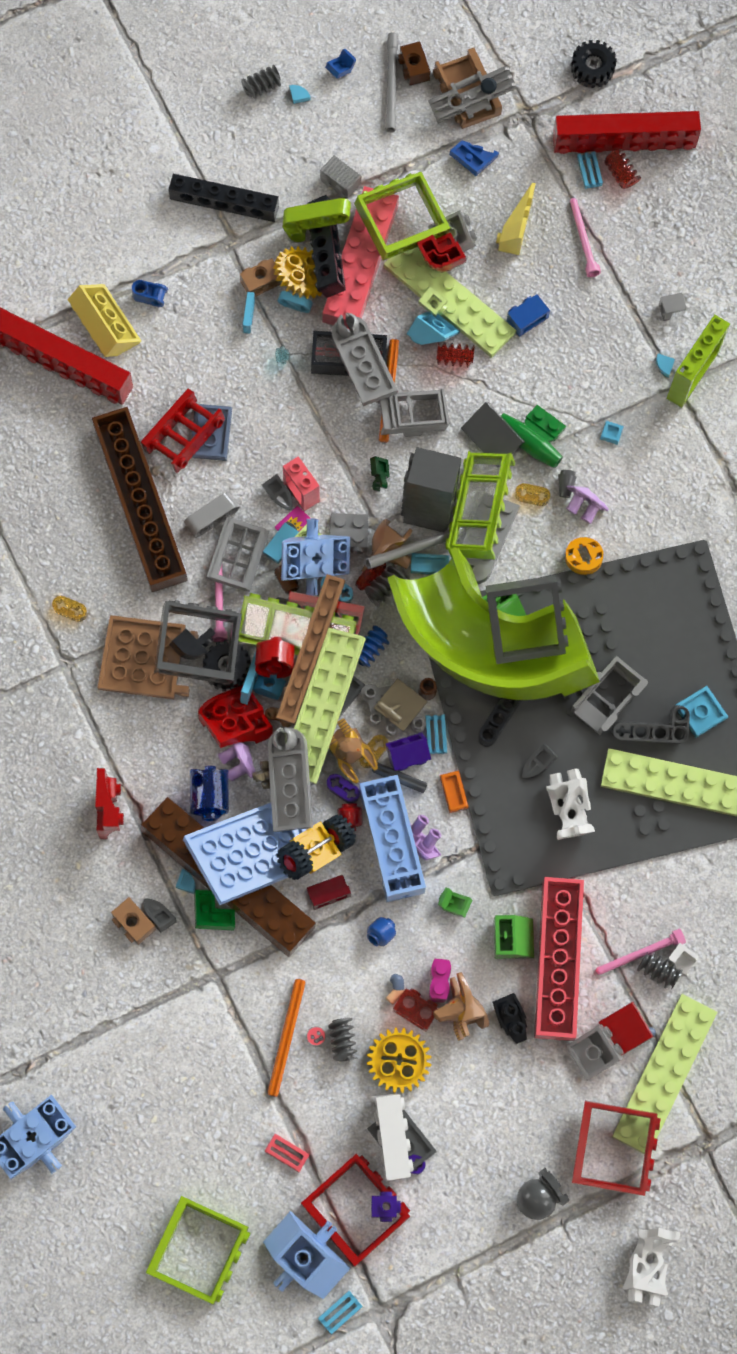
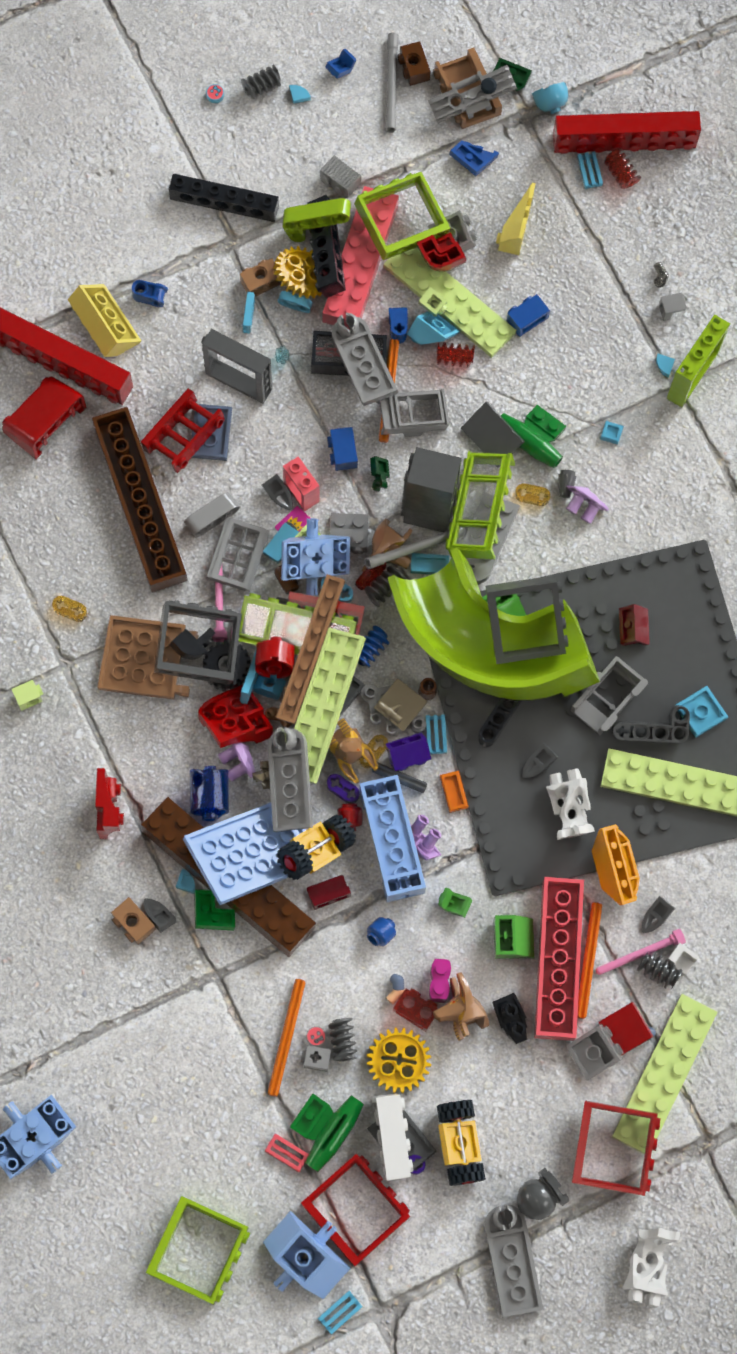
dark purple brick [371,1192,401,1222] -> none
light orange piece [565,537,604,575] -> none
bright pink piece [570,198,601,277] -> none
black bush [571,40,617,88] -> none
none -> red windscreen [2,376,87,459]
none -> yellowish green brick [12,680,43,711]
none -> dark grey window [201,328,272,404]
none -> tile [206,84,224,103]
none -> green plate [290,1094,364,1172]
none -> light grey brick [301,1045,331,1072]
none -> blue brick [327,427,358,471]
none -> blue piece [389,307,408,344]
none -> plate [437,1100,486,1186]
none -> light grey plate [485,1205,544,1318]
none -> dark green plate [493,58,532,91]
none -> medium azure cylinder [532,82,568,114]
none -> orange axle [577,902,602,1019]
none -> light orange wedge [592,824,640,905]
none -> dark red panel [619,604,650,646]
none -> dark grey plate [642,896,676,933]
none -> clear smoke arm [653,262,669,288]

